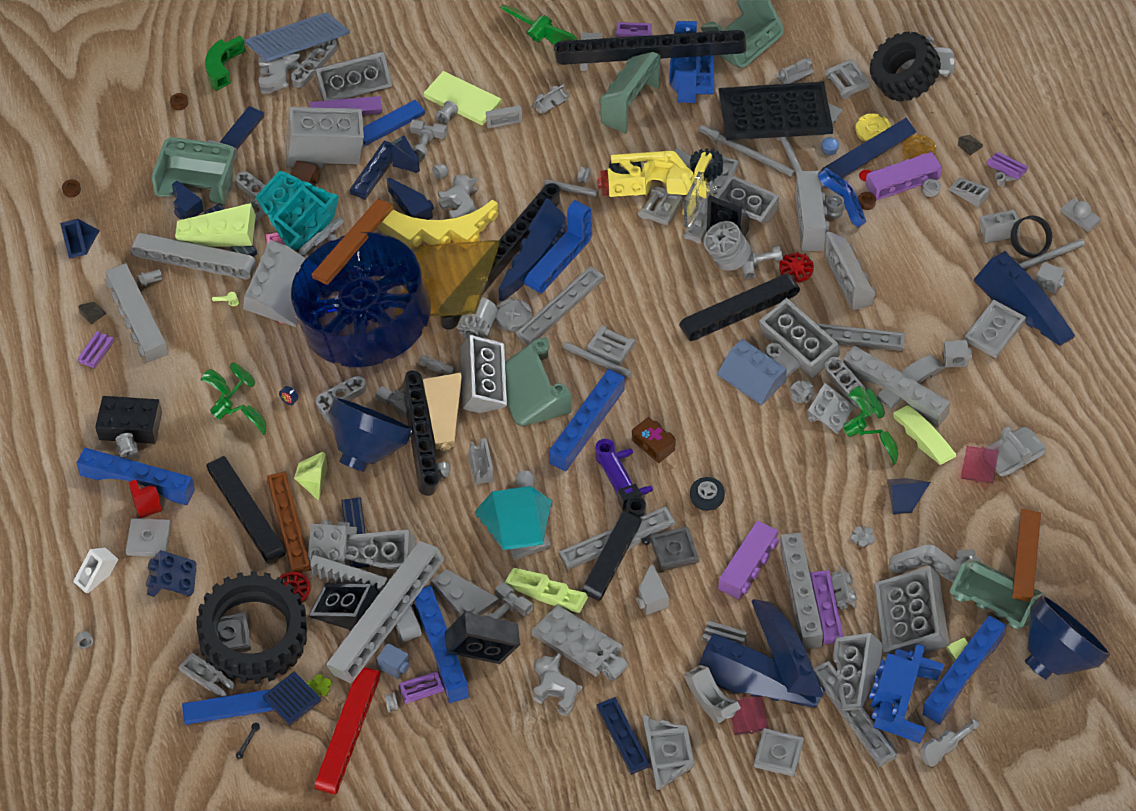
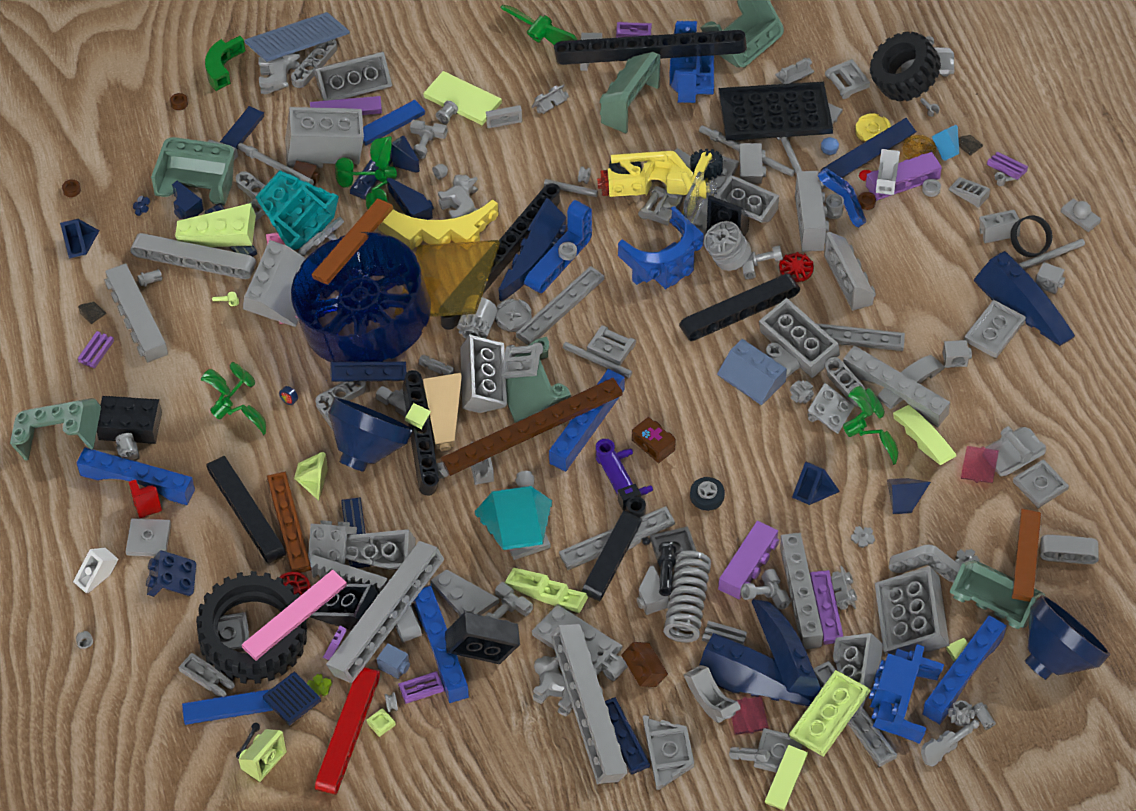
none -> sand green windscreen [10,398,101,460]
none -> dark blue plant [133,196,150,216]
none -> light grey bar [237,143,314,185]
none -> yellowish green slope [239,729,287,782]
none -> bright pink tile [242,570,347,661]
none -> medium lavender tile [323,626,346,660]
none -> dark blue tile [330,361,407,382]
none -> green plant [335,136,397,210]
none -> yellowish green tile [366,708,396,737]
none -> yellowish green tile [404,403,431,429]
none -> reddish brown plate [441,377,623,476]
none -> light grey plate [501,343,543,378]
none -> light grey brick [550,624,628,784]
none -> light grey tile [558,242,577,260]
none -> blue piece [618,206,704,289]
none -> reddish brown brick [621,642,668,687]
none -> black pin [658,541,676,596]
none -> light grey piece [663,551,711,643]
none -> light grey axle [729,747,770,762]
none -> light grey brick [739,143,766,184]
none -> light grey bar [740,569,791,609]
none -> yellowish green tile [765,745,808,811]
none -> yellowish green tile [789,670,870,757]
none -> dark blue slope [792,461,840,505]
none -> light grey arch [876,149,900,195]
none -> light grey hand [920,98,940,117]
none -> dark azure slope [931,125,959,161]
none -> light grey gear [948,700,975,726]
none -> light grey pin [972,702,996,730]
none -> light grey tile [1013,459,1069,508]
none -> light grey beam [1040,535,1099,564]

